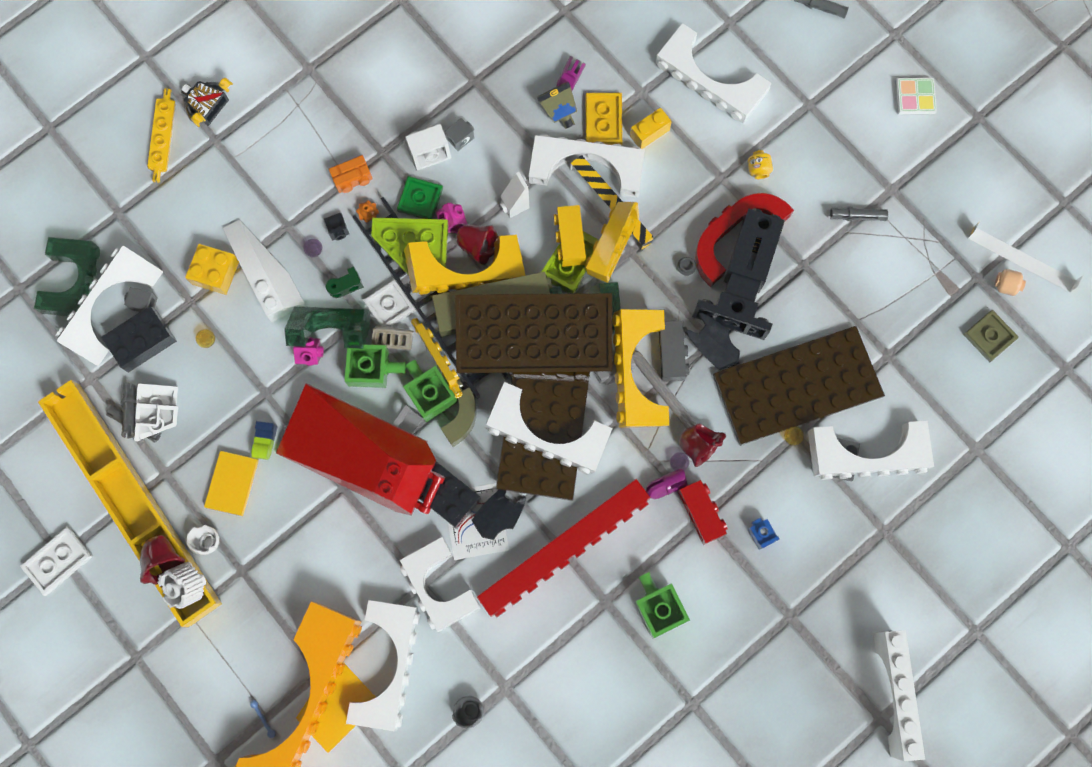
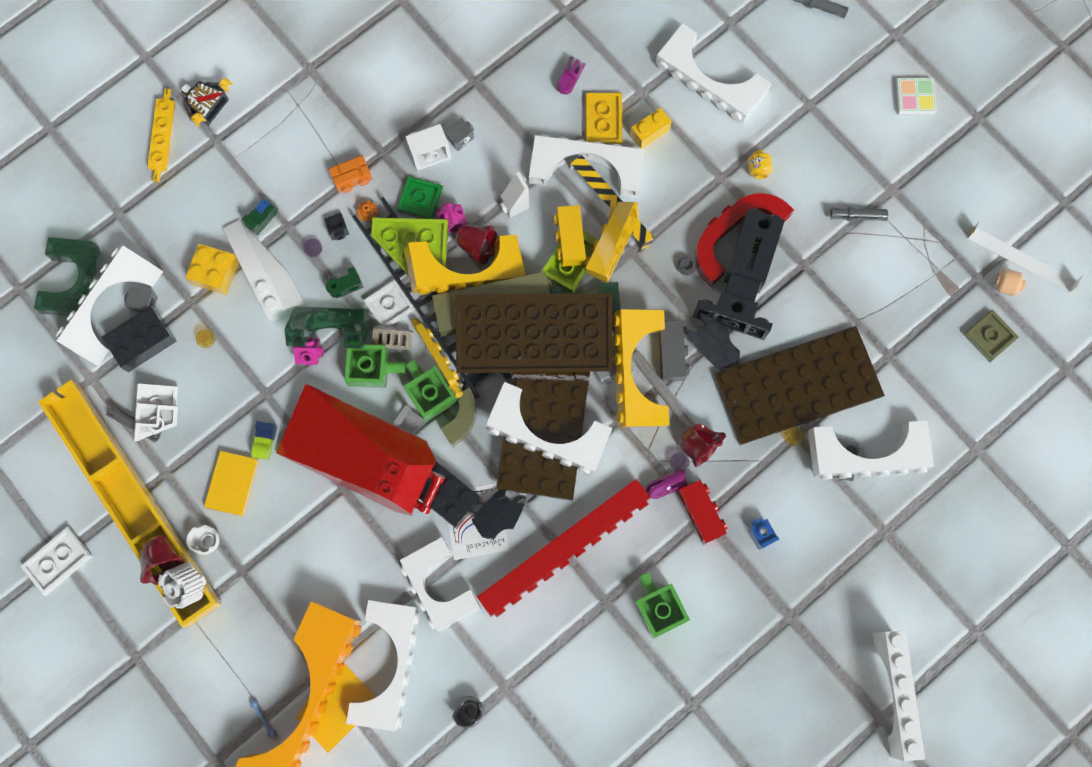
dark grey pin [121,383,136,439] -> none
torso [537,81,577,129] -> none
none -> dark green leg [241,198,278,236]

